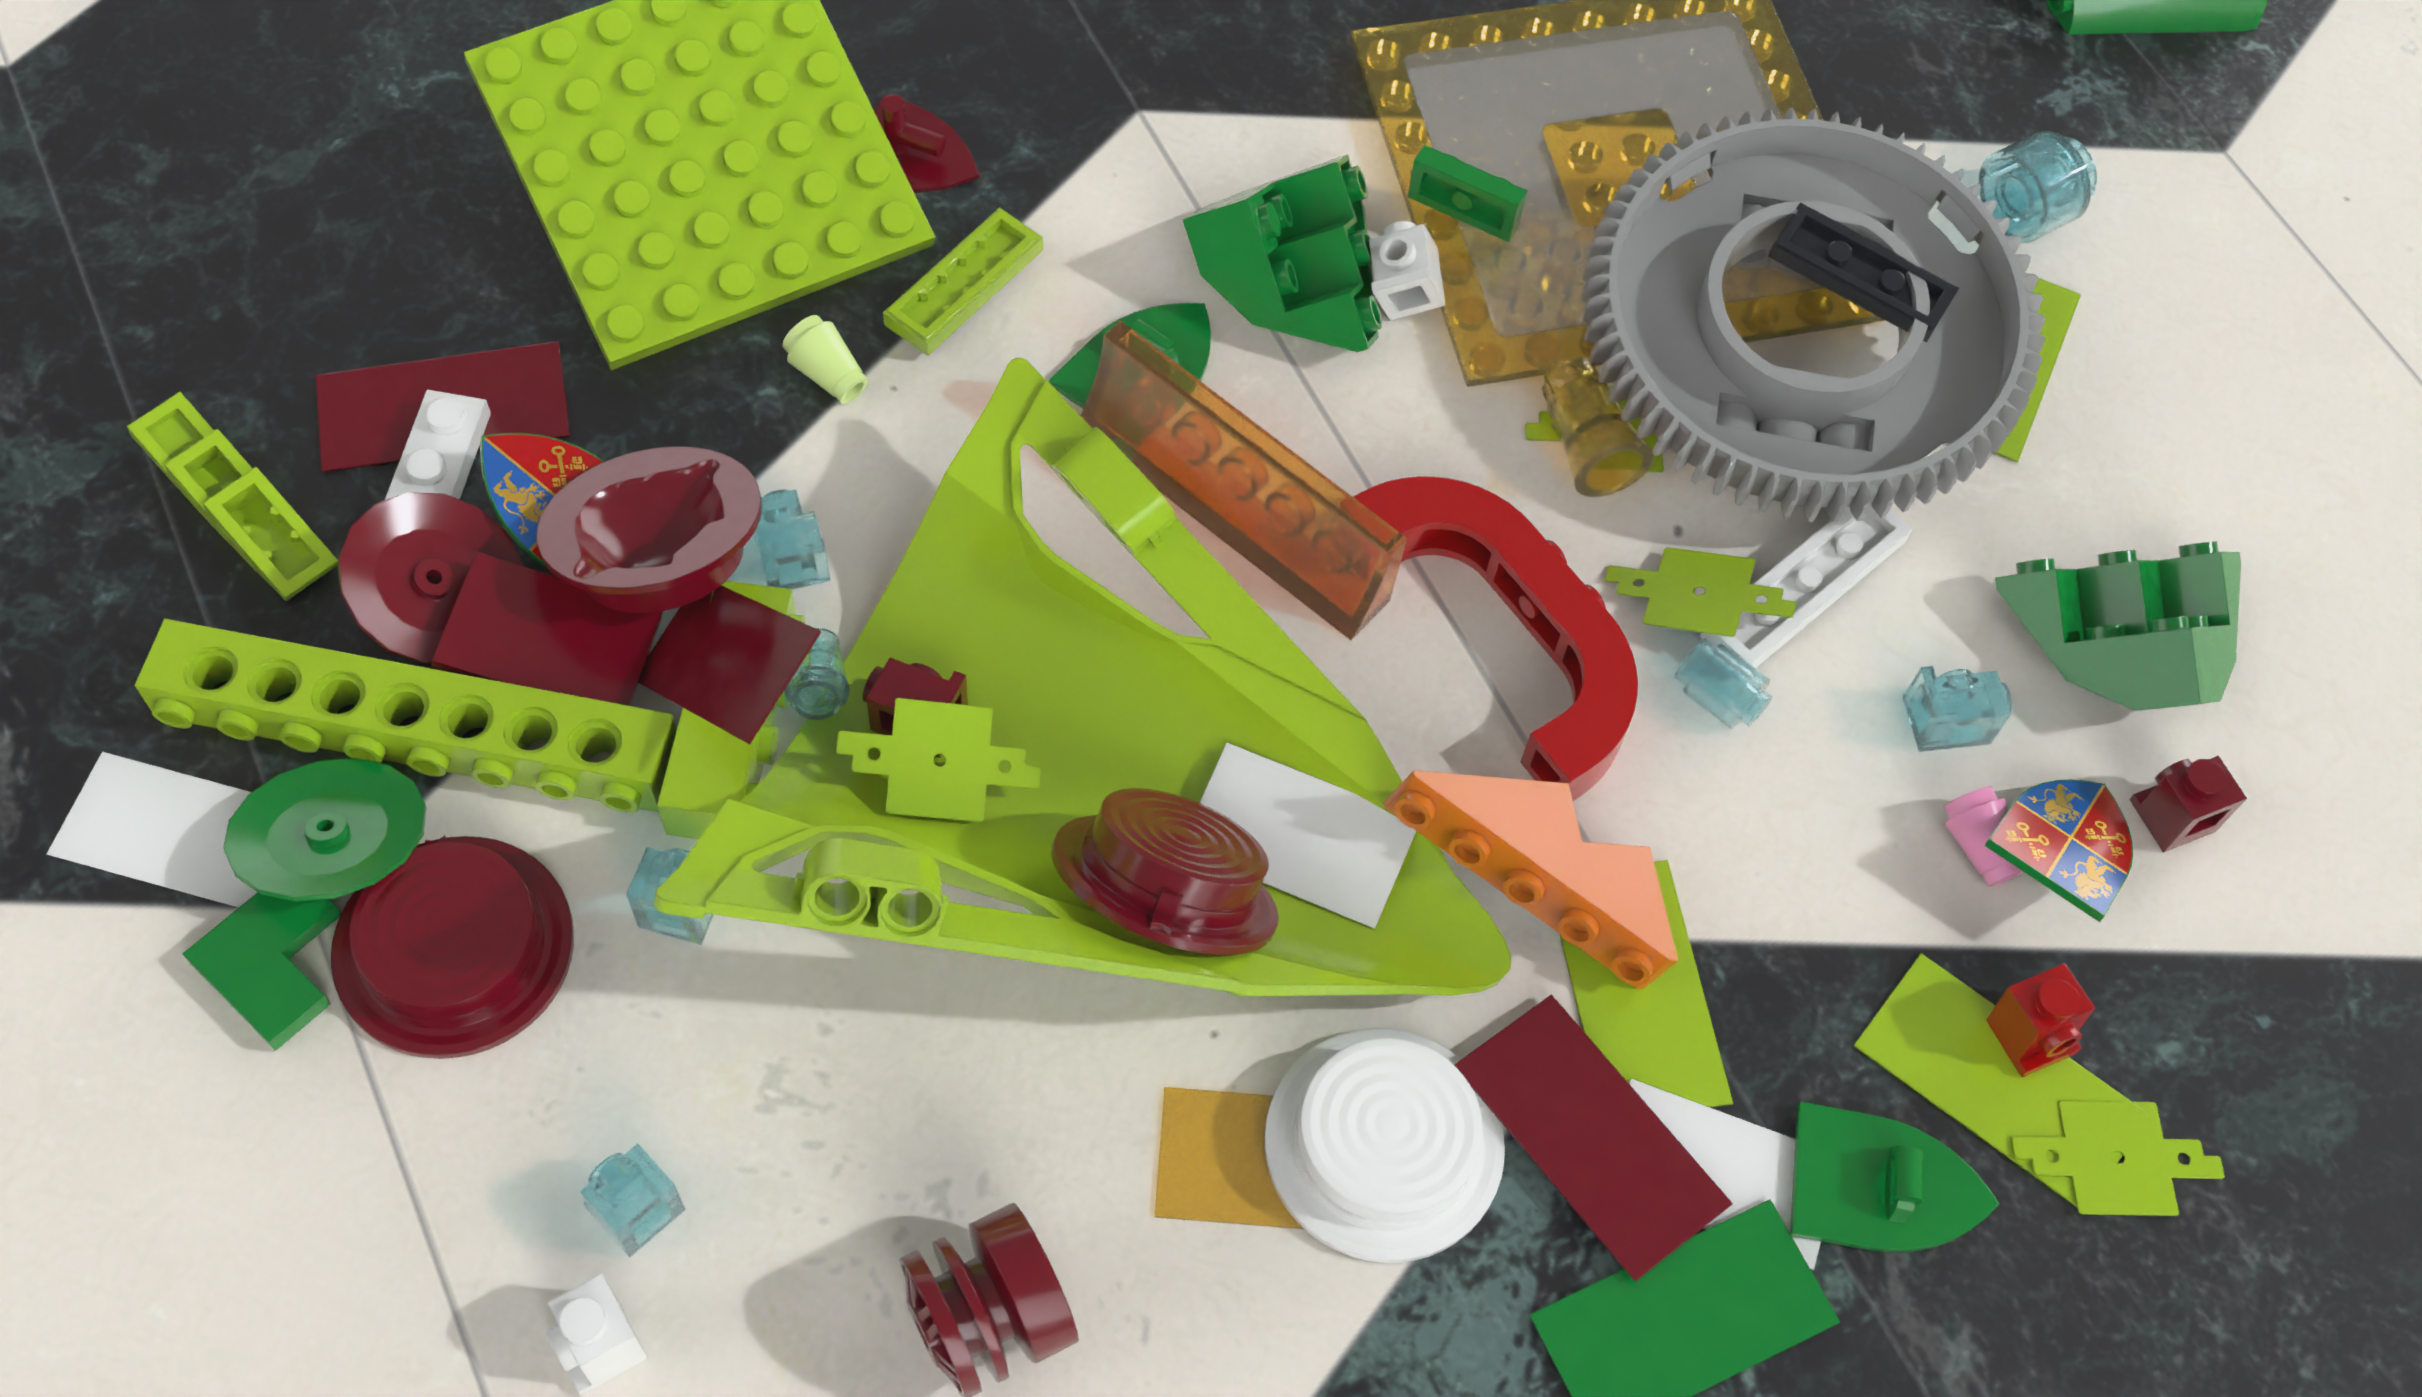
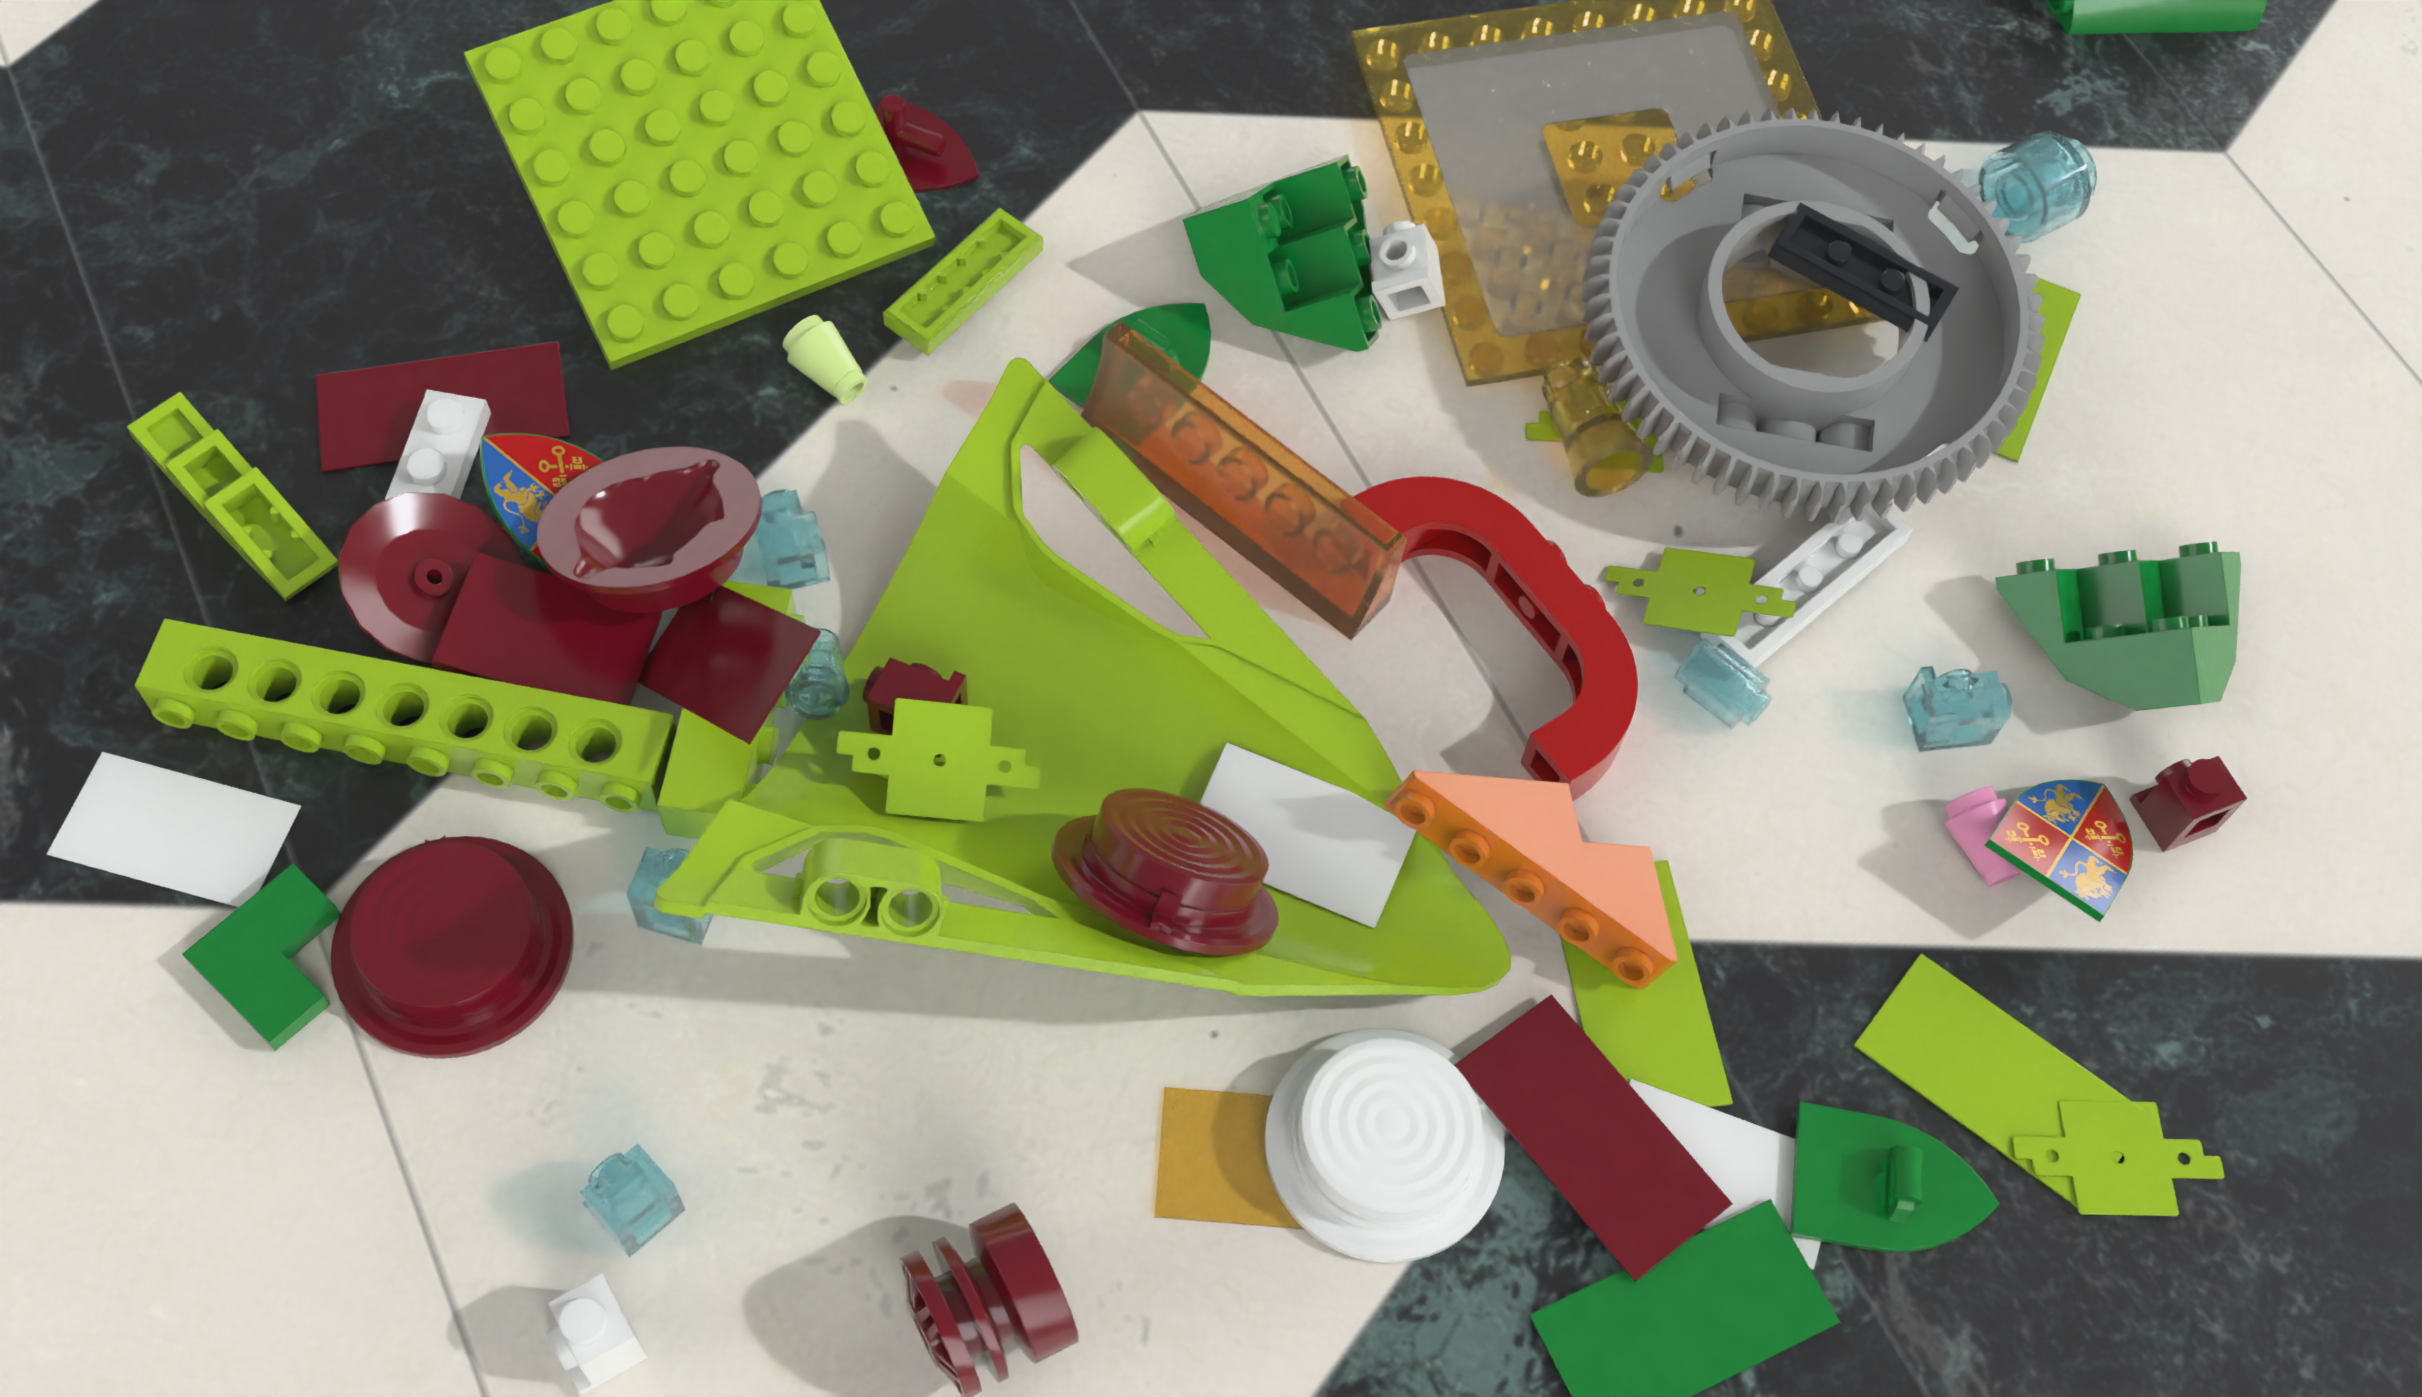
green piece [223,758,427,902] -> none
green plate [1407,145,1528,243] -> none
red brick [1986,963,2095,1078] -> none

